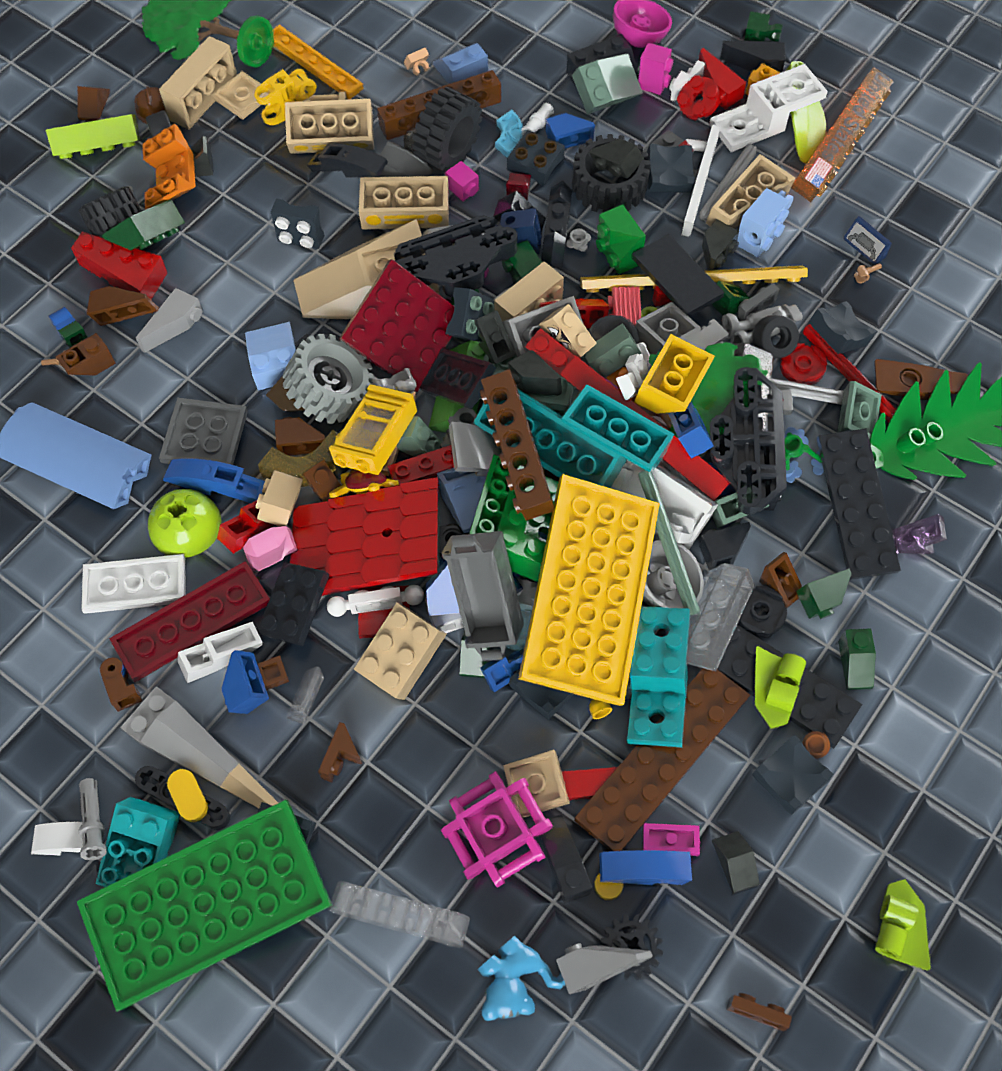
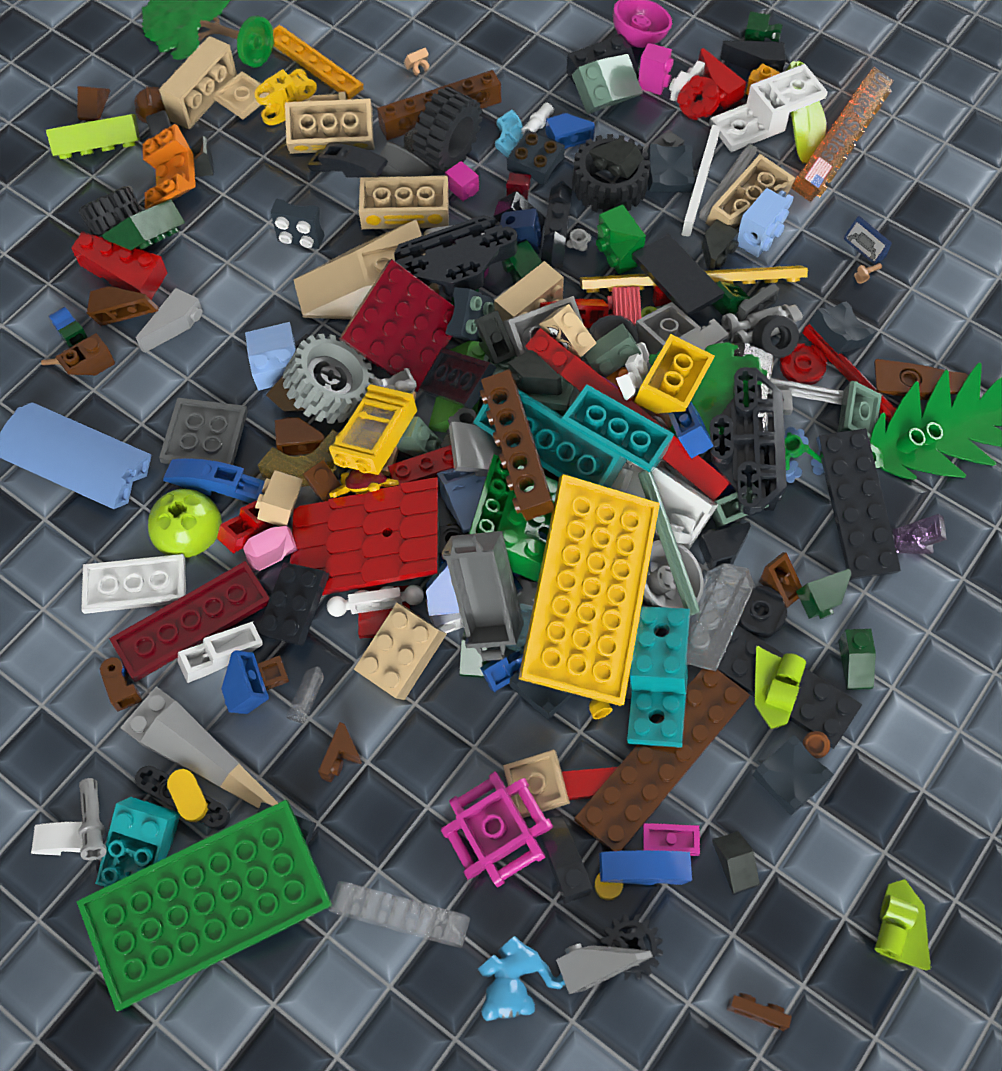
medium blue slope [433,43,488,84] -> none
white arm [679,139,707,152] -> none

